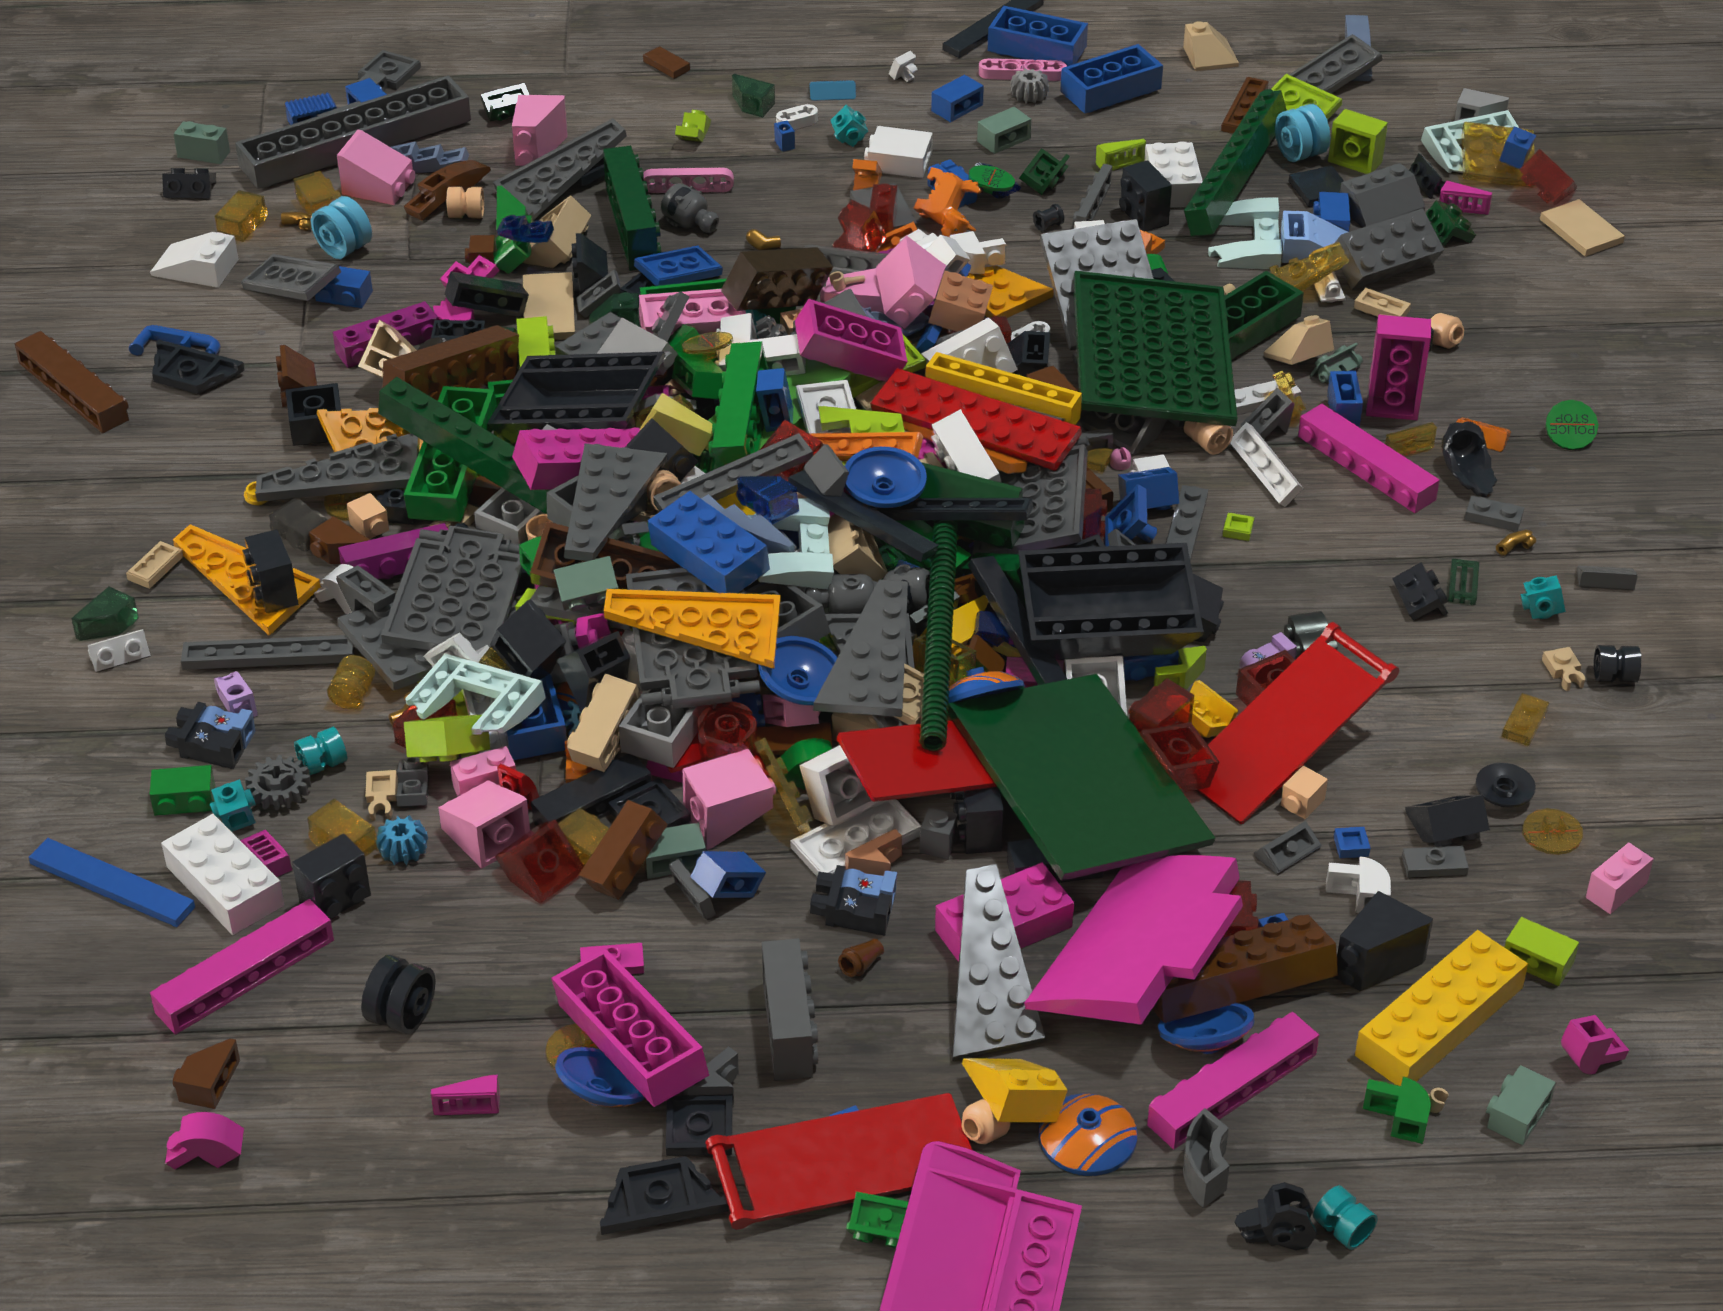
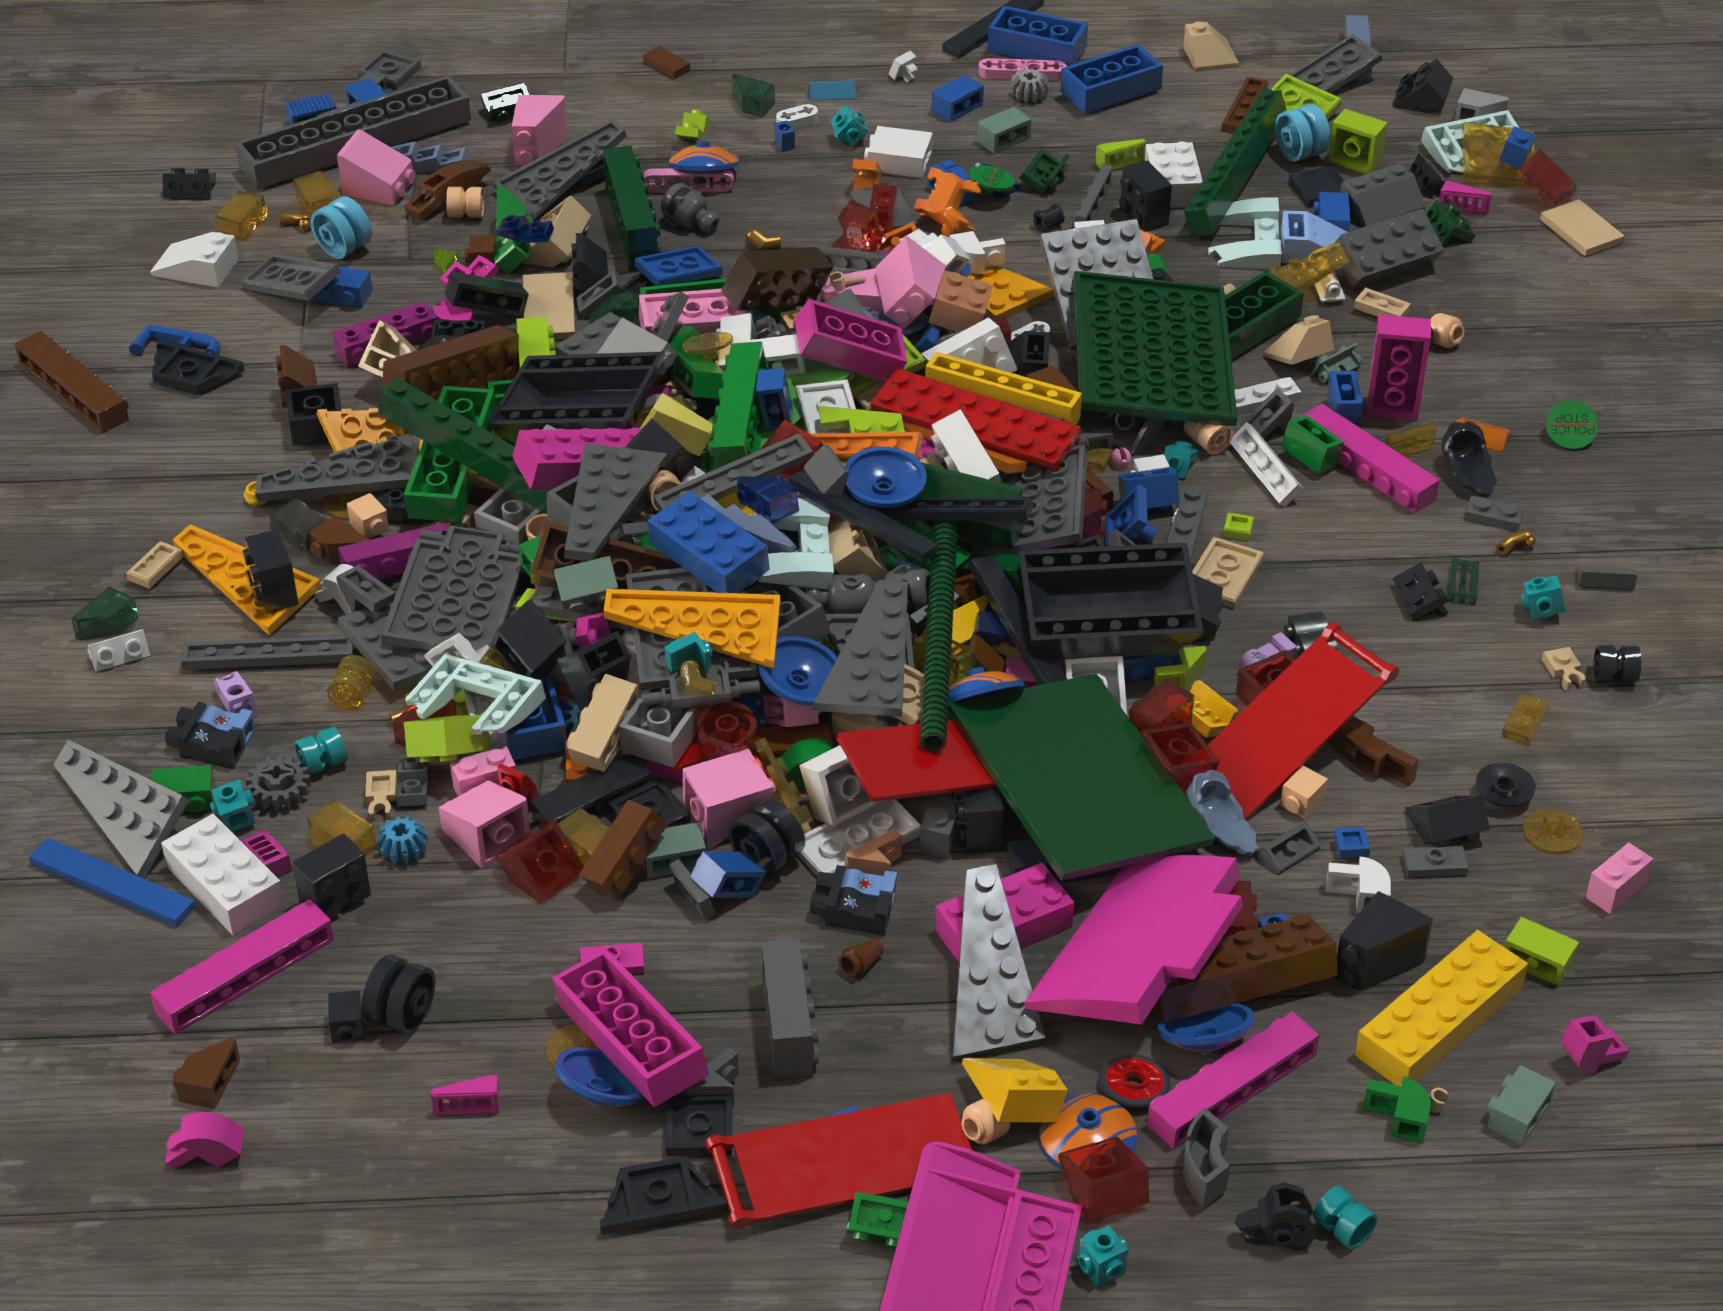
sand green brick [173,121,230,164] -> none
clear yellow piece [1269,371,1306,419] -> none
none -> wing [53,739,189,879]
none -> black brick [328,990,364,1043]
none -> clear neon green tile [434,247,459,273]
none -> teal bracket [664,632,713,673]
none -> dish [669,140,740,171]
none -> clear yellow arm [680,660,716,695]
none -> black wheel [728,798,805,877]
none -> clear red slope [1058,1136,1150,1220]
none -> teal brick [1077,1225,1129,1288]
none -> red wheel [1099,1055,1170,1108]
none -> teal bracket [1164,441,1199,478]
none -> sand blue hair [1186,770,1258,856]
none -> tan tile [1192,537,1264,609]
none -> green brick [1281,415,1344,474]
none -> reddish brown slope [1328,716,1419,786]
none -> black slope [1393,59,1453,113]

